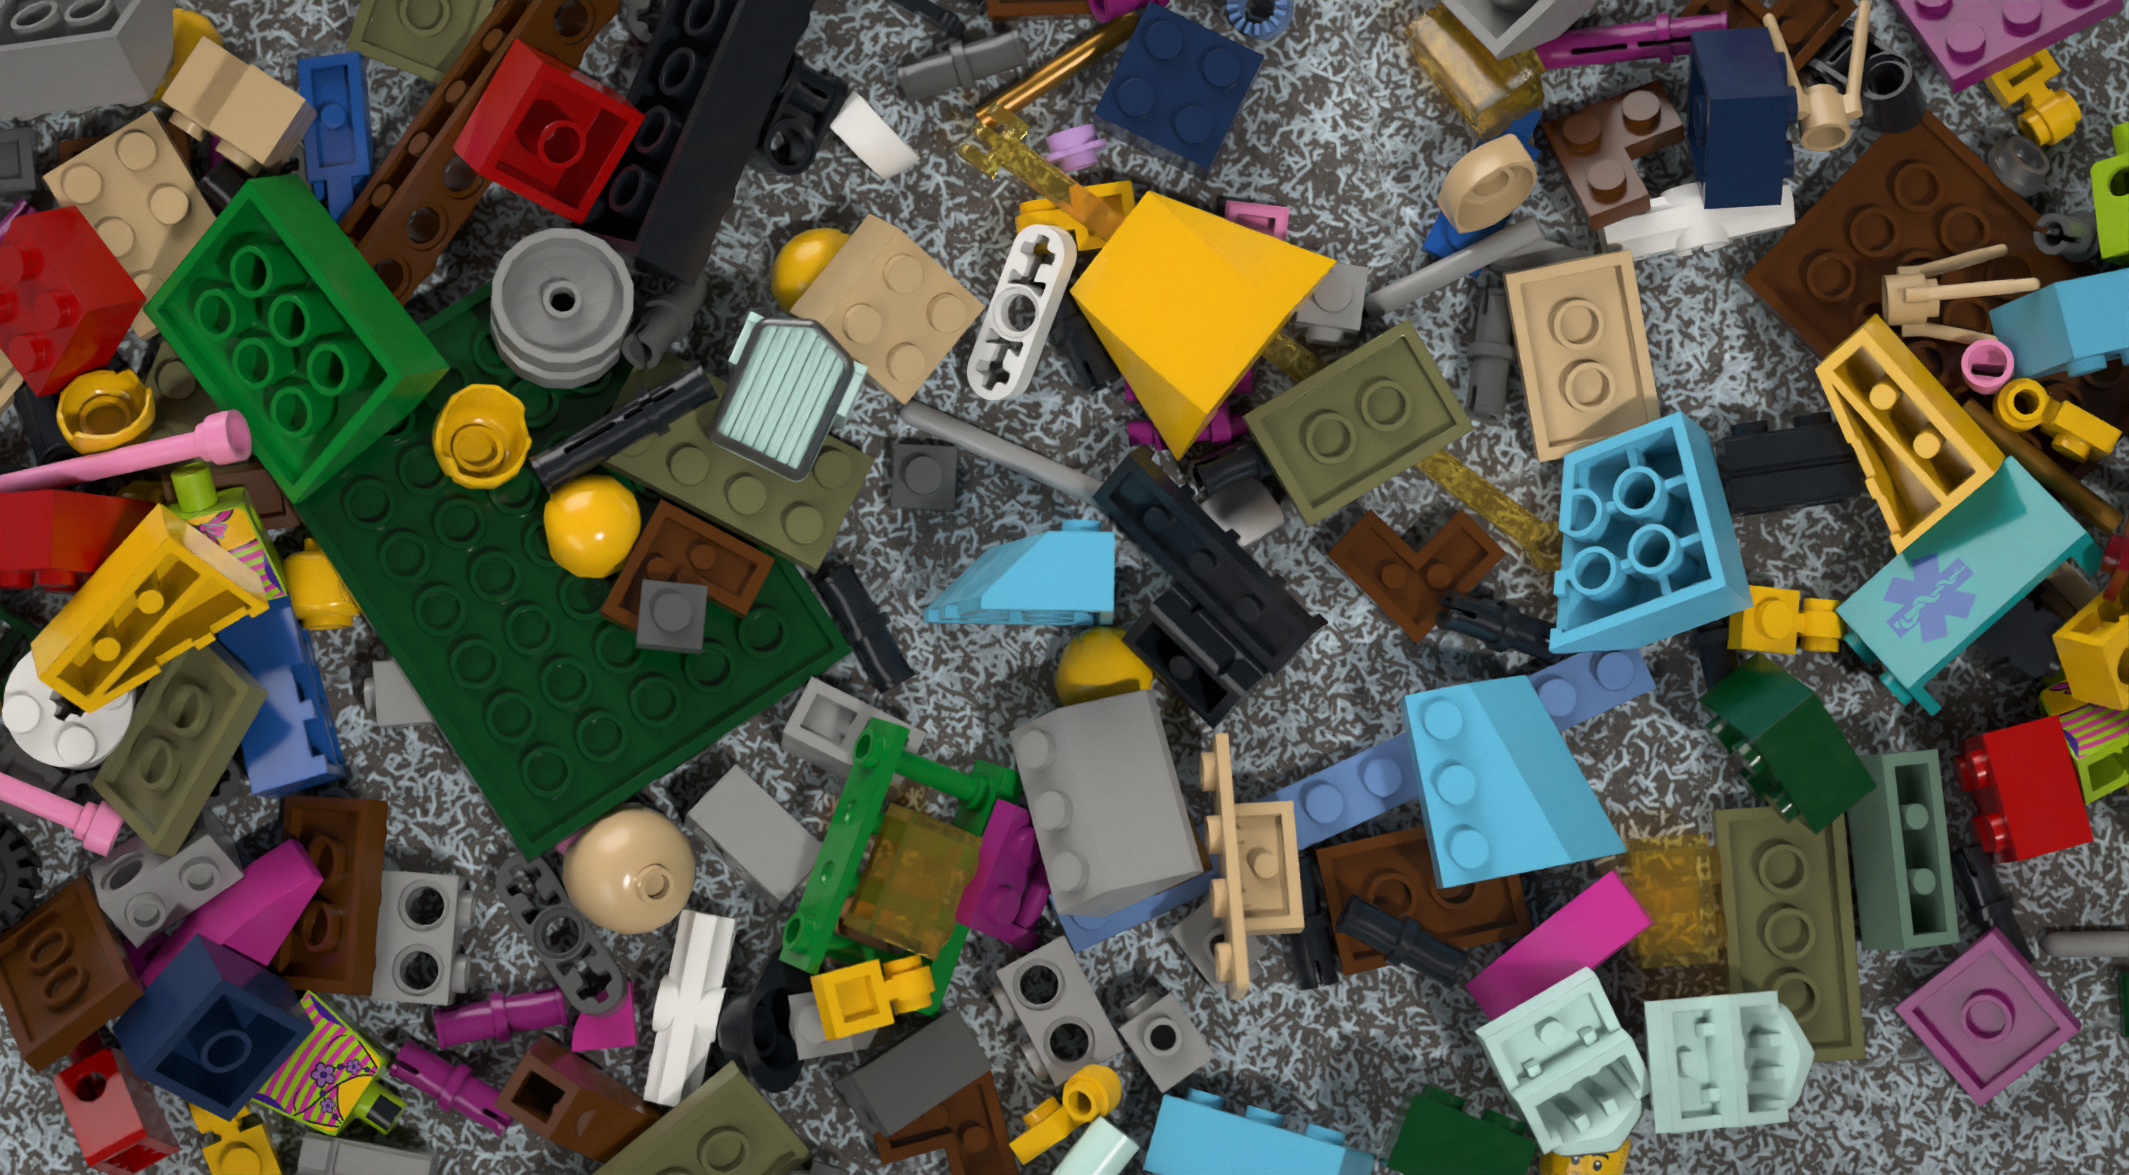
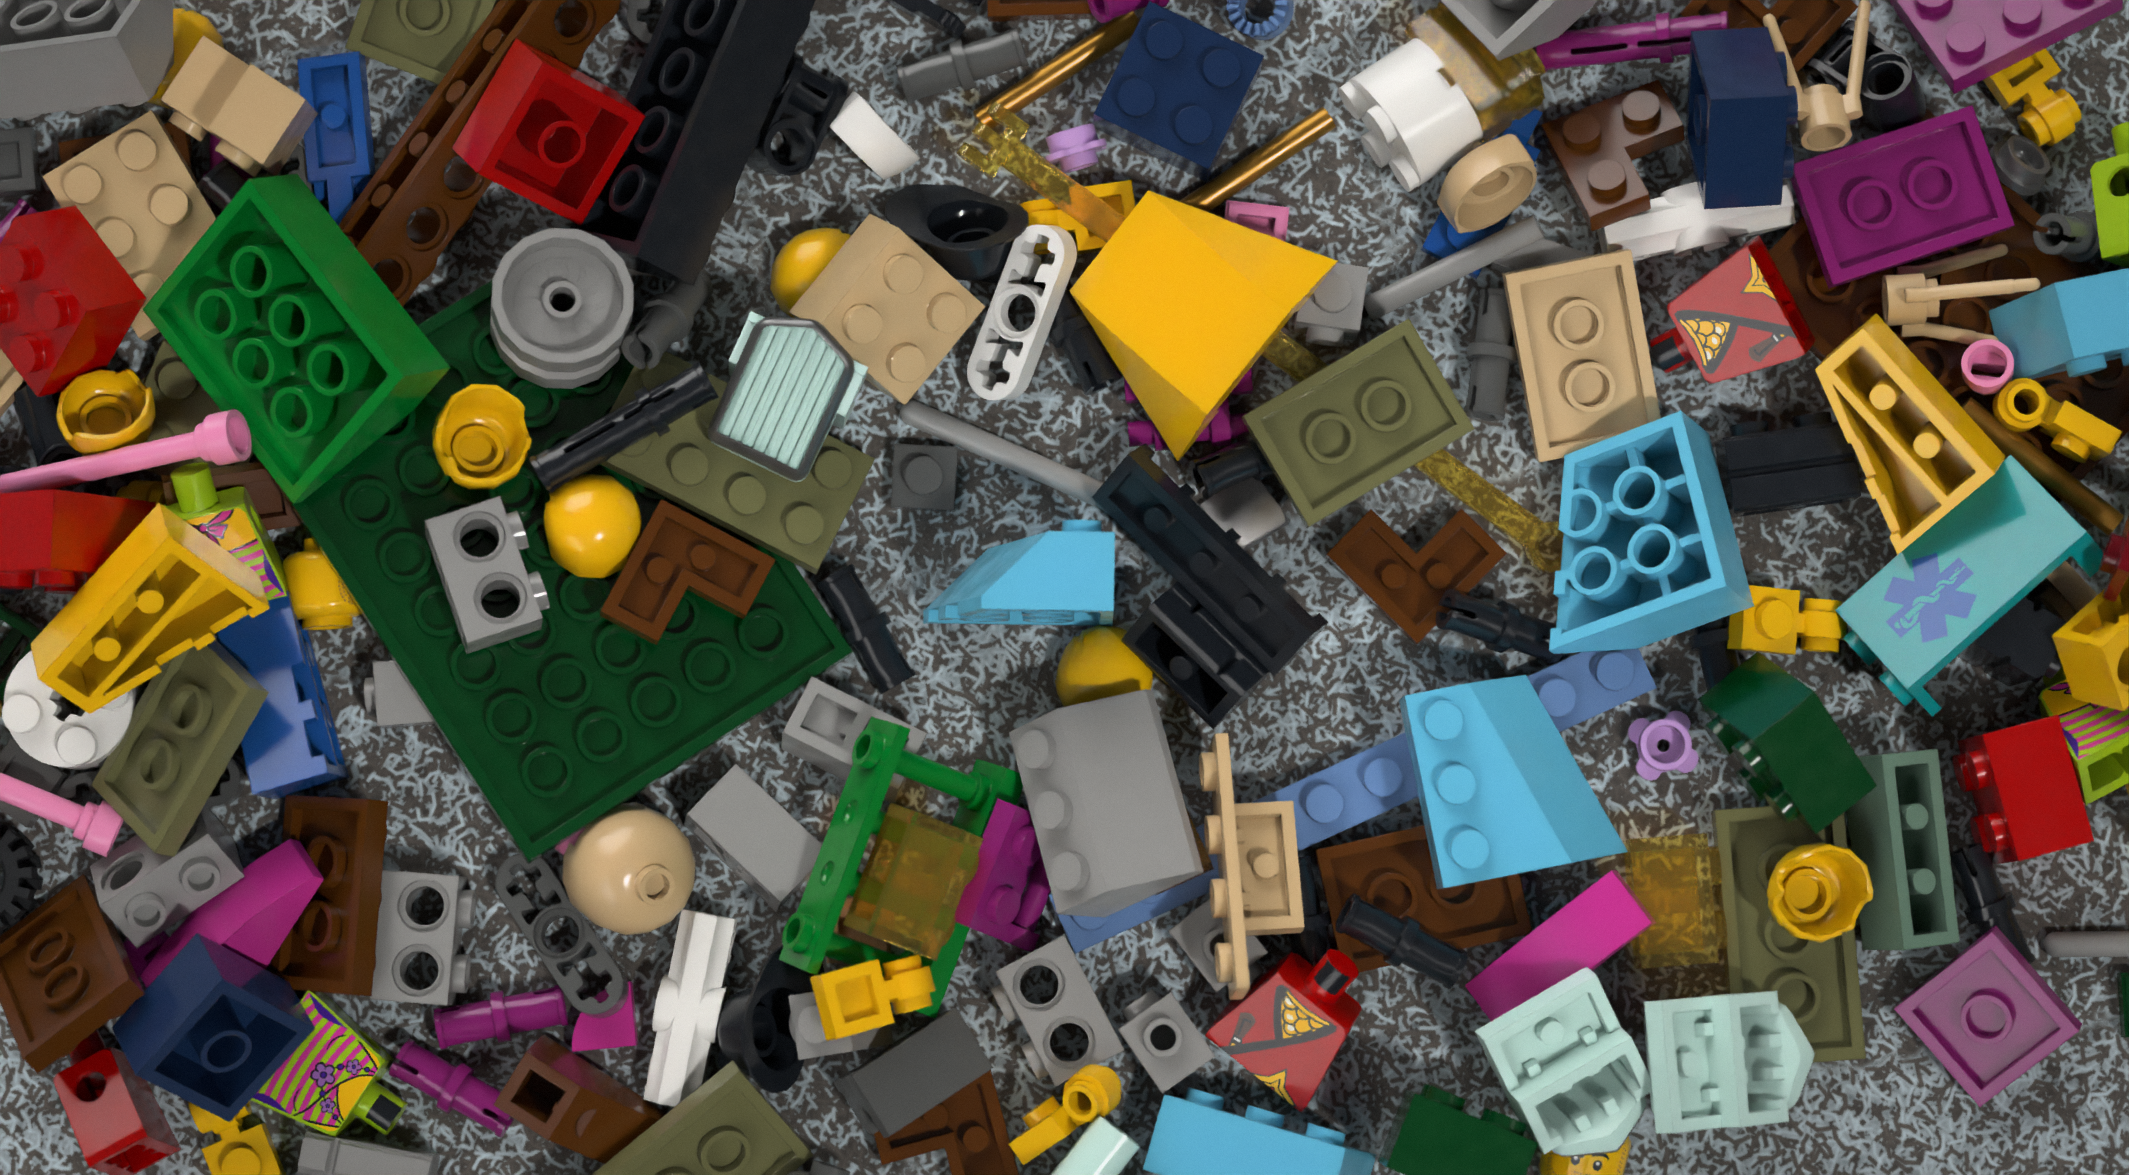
dark grey plate [635,579,708,654] -> none
none -> light grey brick [425,496,550,654]
none -> black piece [885,184,1029,284]
none -> pearl gold bar [1180,107,1336,212]
none -> red torso [1205,949,1362,1113]
none -> white brick [1338,38,1483,192]
none -> lavender plate [1628,711,1698,781]
none -> torso [1650,235,1816,384]
none -> yellow hair [1767,842,1874,942]
none -> magenta plate [1790,105,2015,289]

